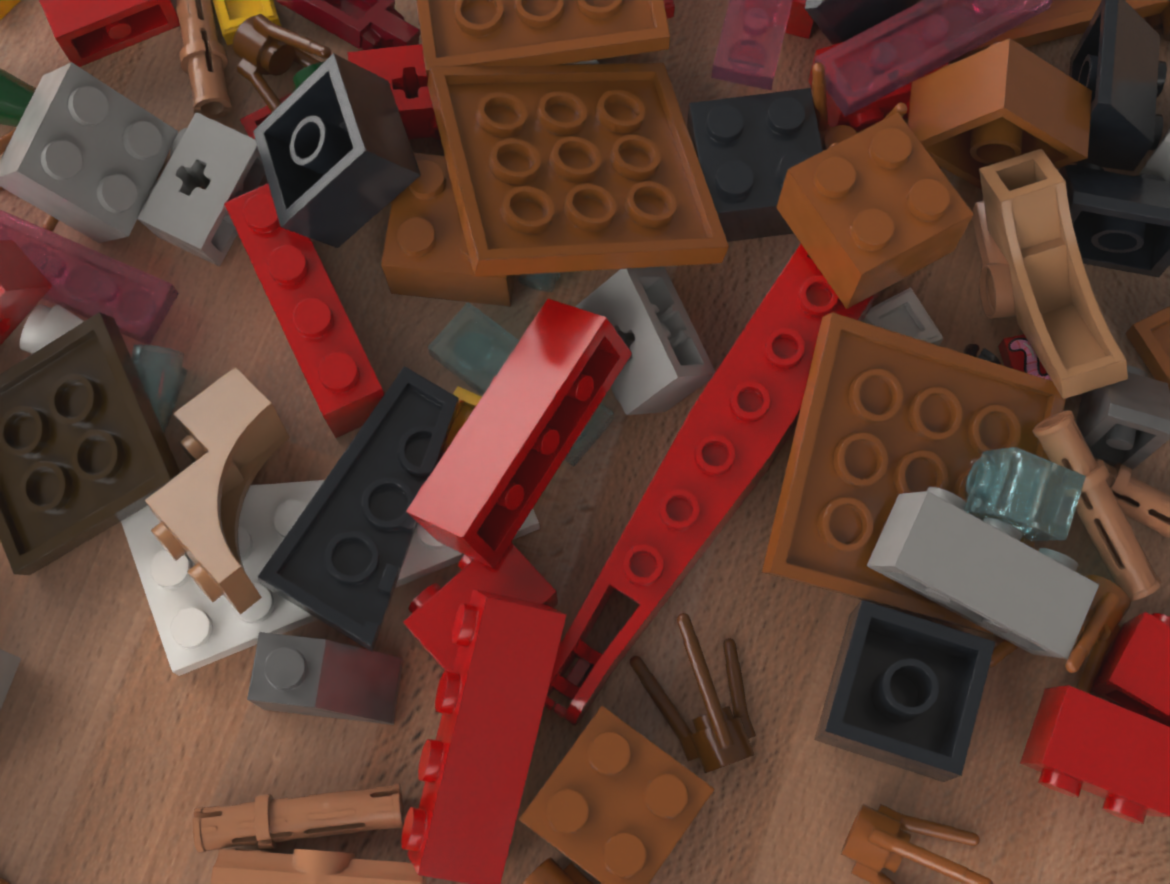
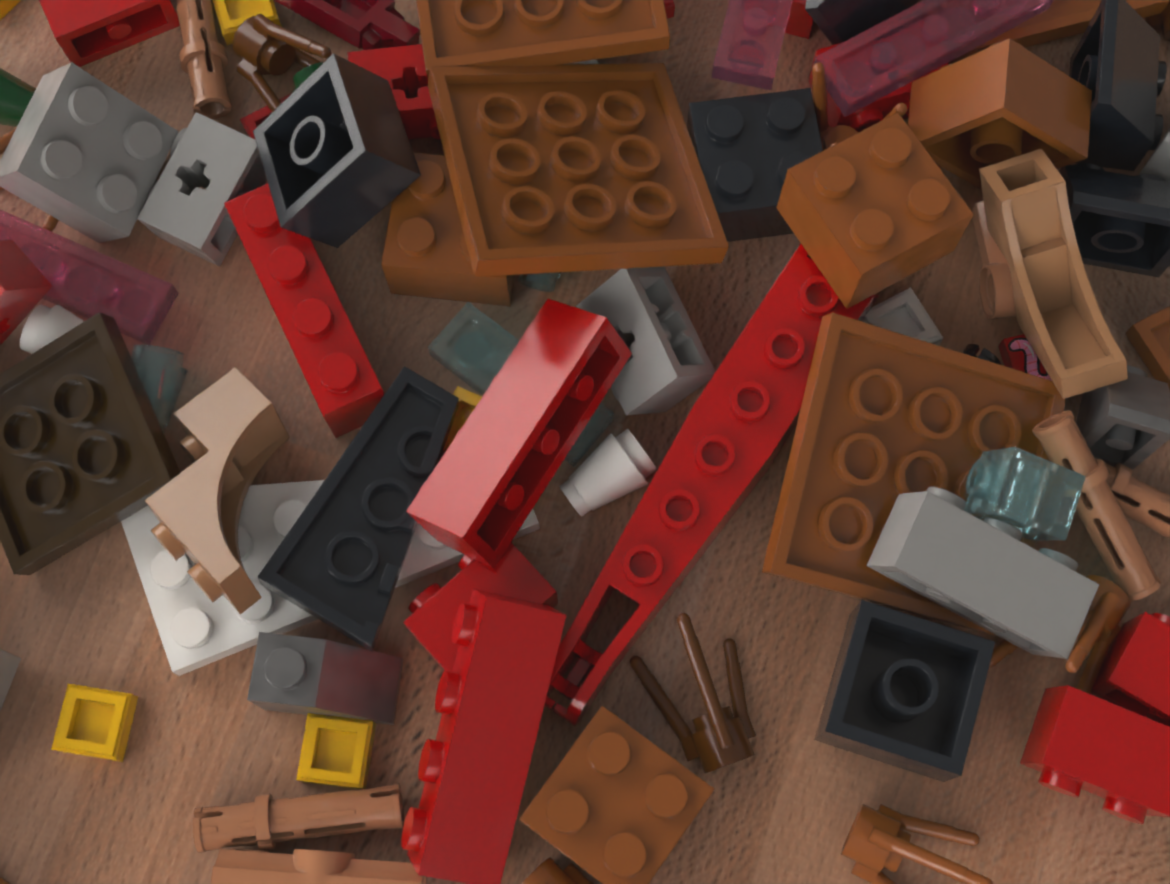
none -> yellow tile [51,683,138,762]
none -> yellow tile [296,713,376,790]
none -> white cone [559,428,658,517]

